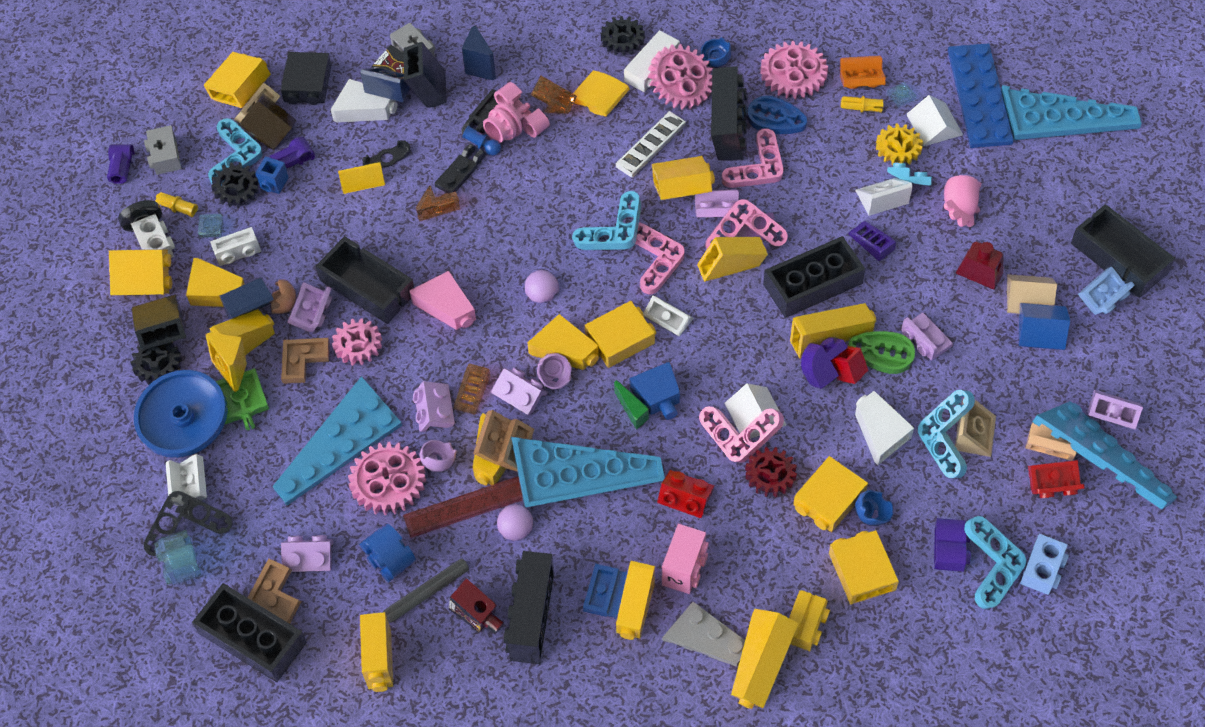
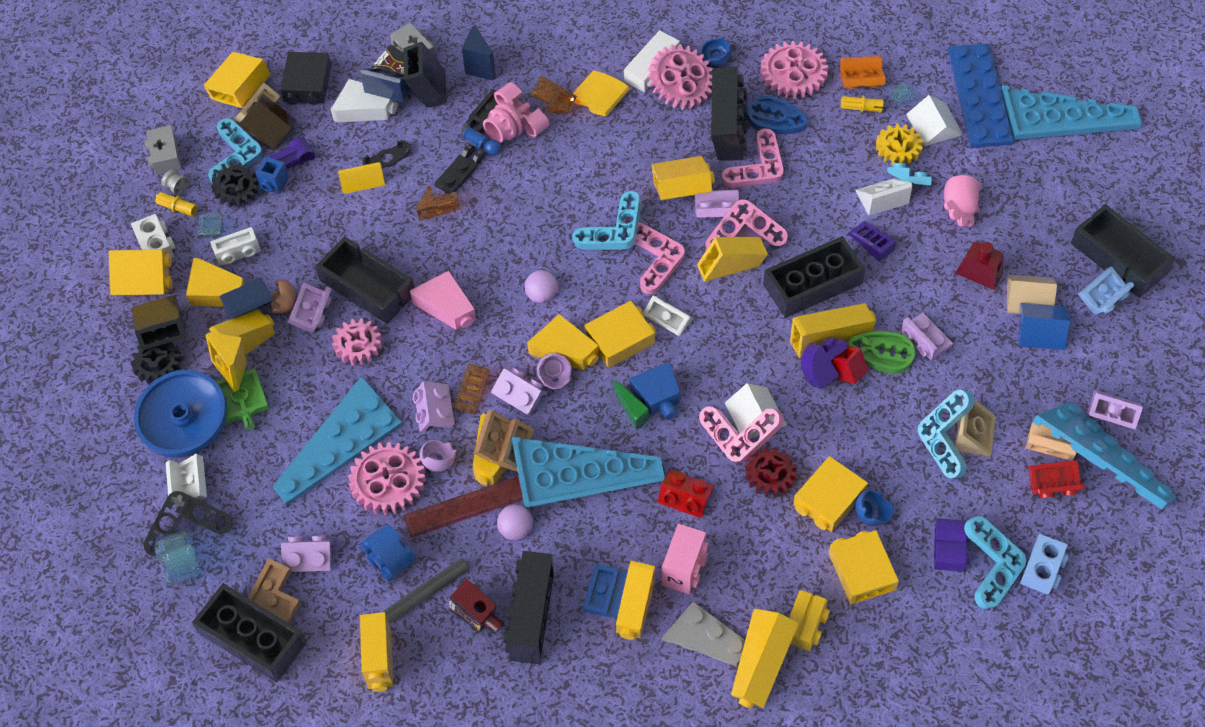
dark purple piece [107,144,135,184] -> none
black tile [118,200,163,232] -> none
medium nougat plate [281,338,330,384] -> none
black gear [600,16,645,56] -> none
tile [616,111,686,178] -> none
white slope [855,391,914,465] -> none
none -> light grey wheel [161,169,189,195]

